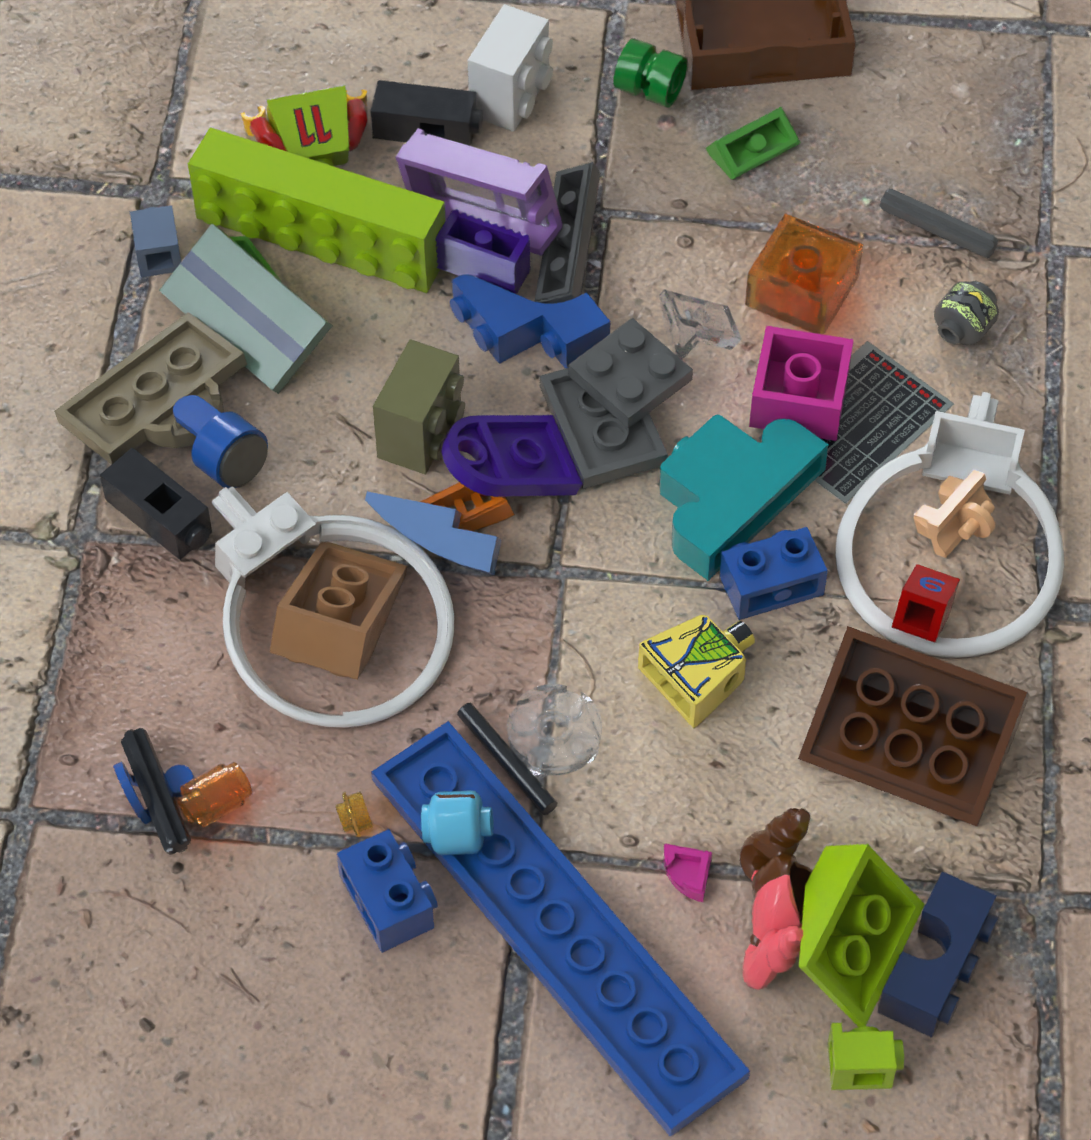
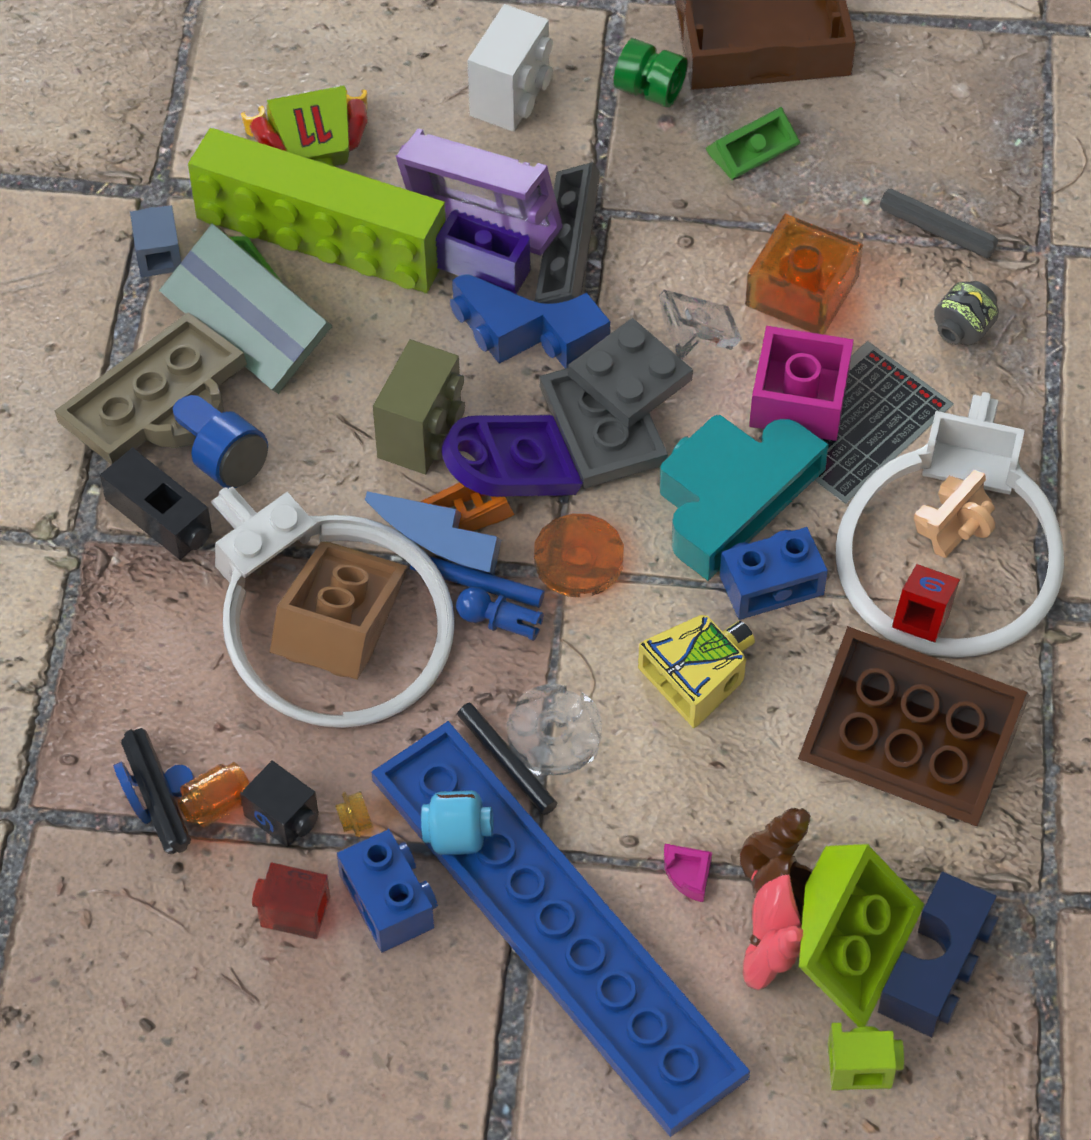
black brick [370,80,483,146] -> none
none -> black brick [240,760,319,848]
none -> clear red brick [252,862,331,939]
none -> blue bar [410,556,545,608]
none -> blue pin [456,587,544,641]
none -> clear orange tile [534,514,624,597]

